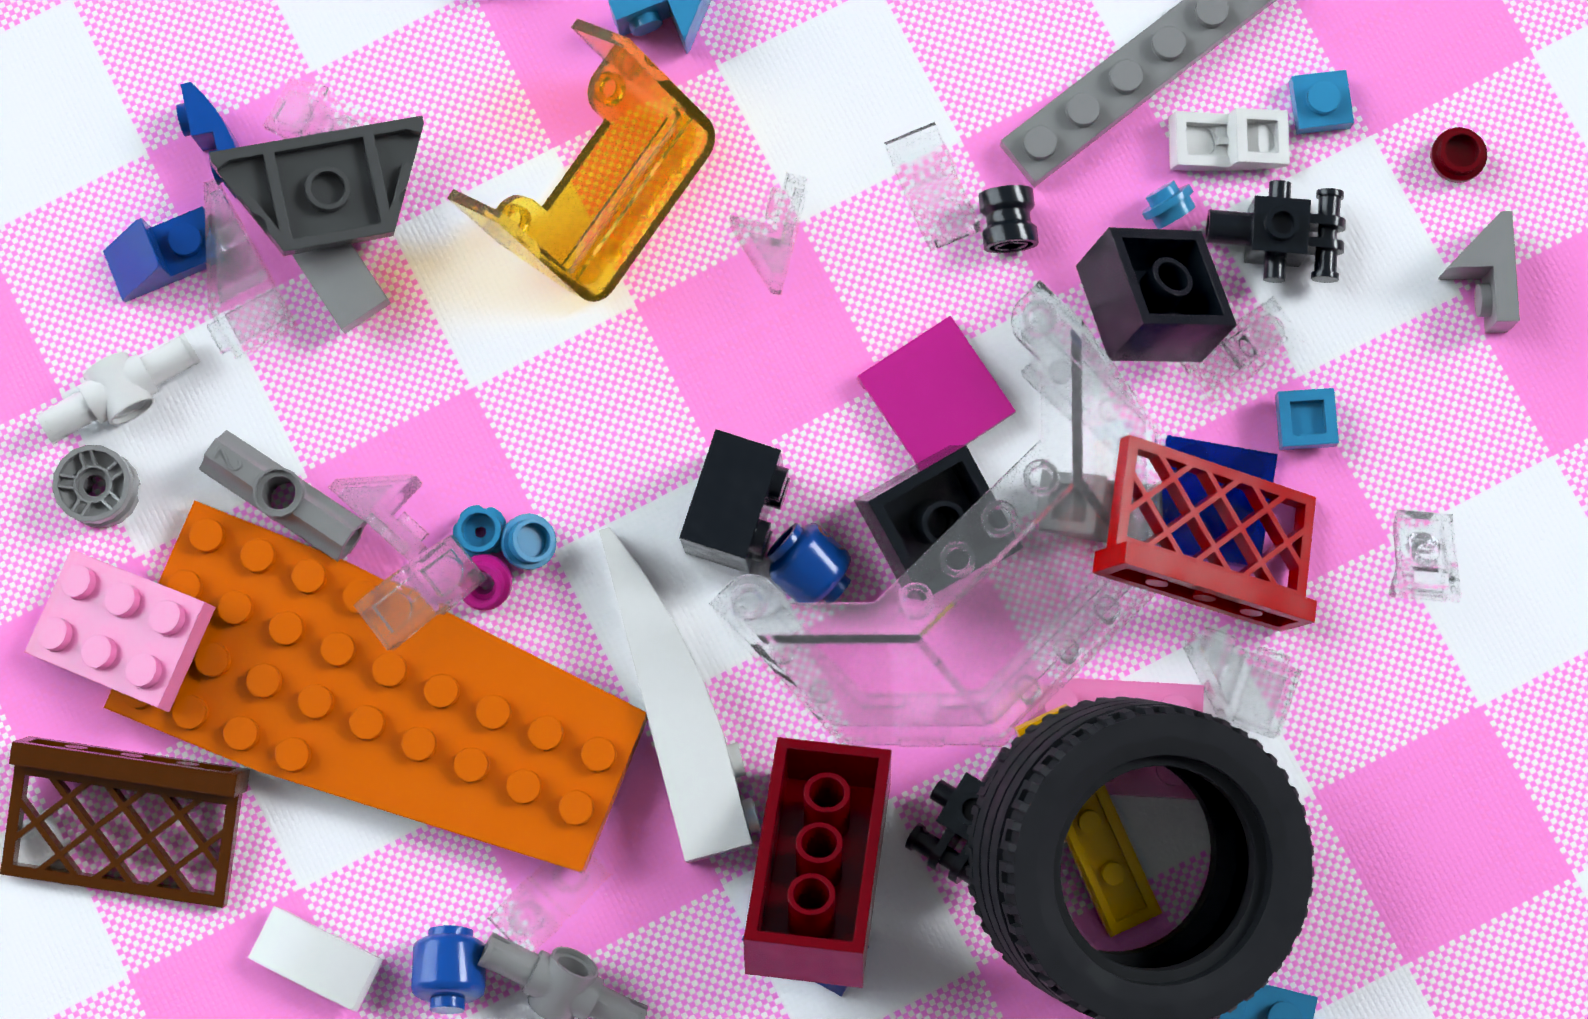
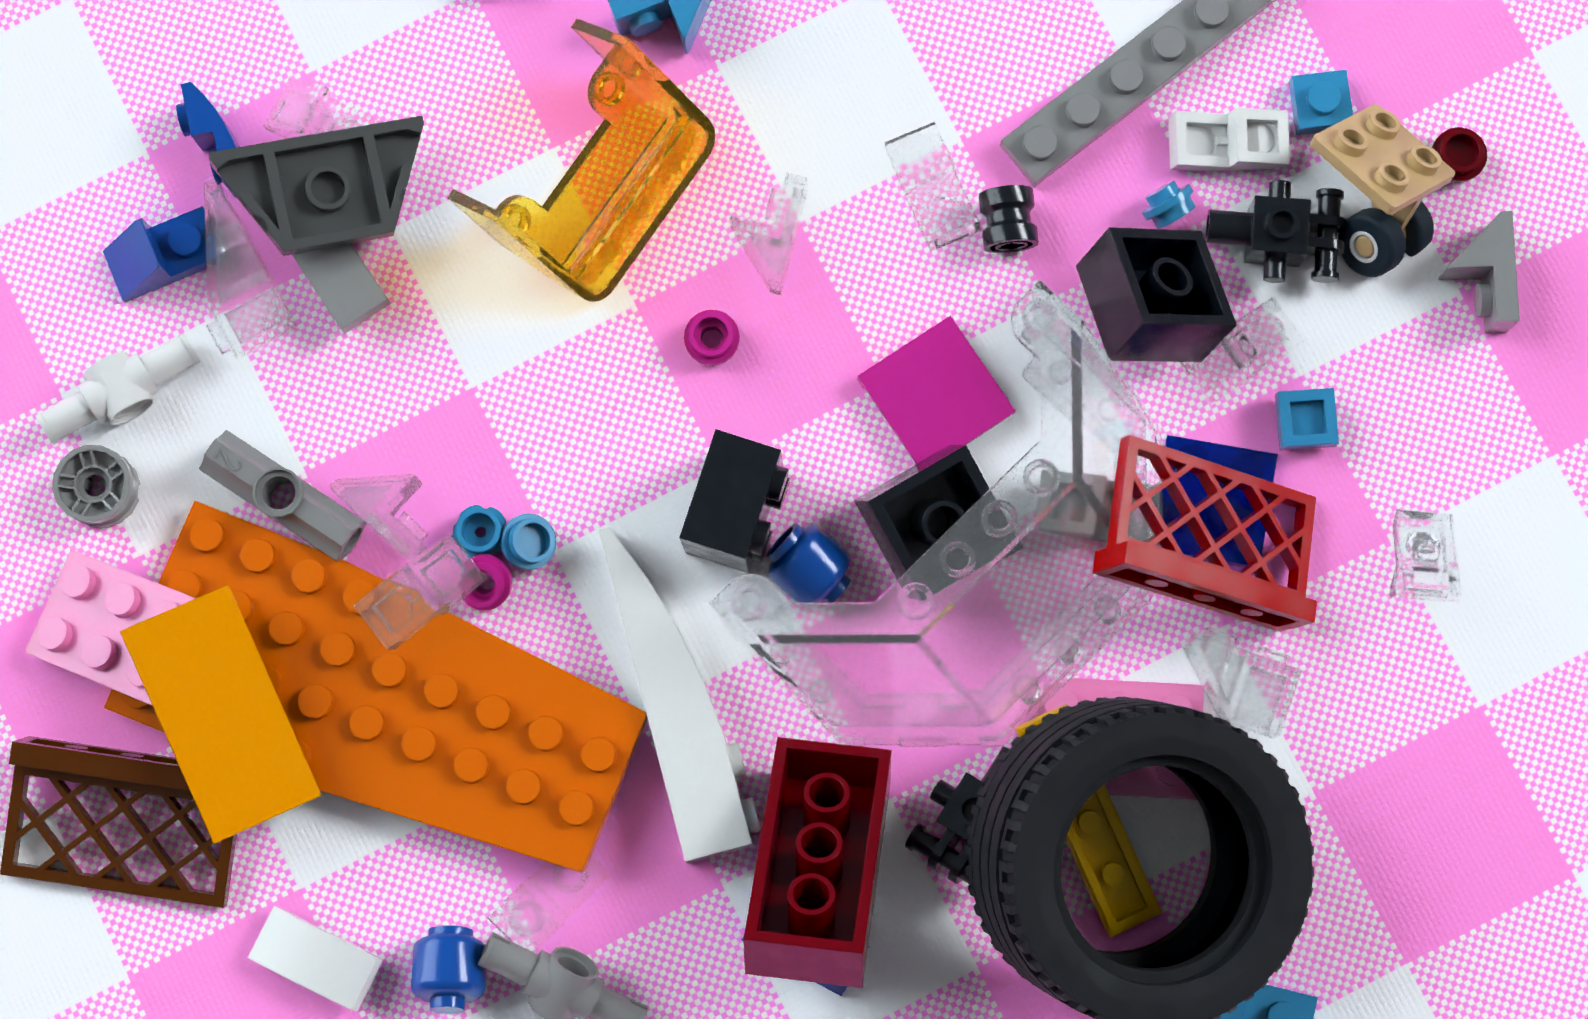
none -> light orange tile [120,584,322,844]
none -> dark pink plate [684,310,740,366]
none -> tan plate [1310,104,1455,277]

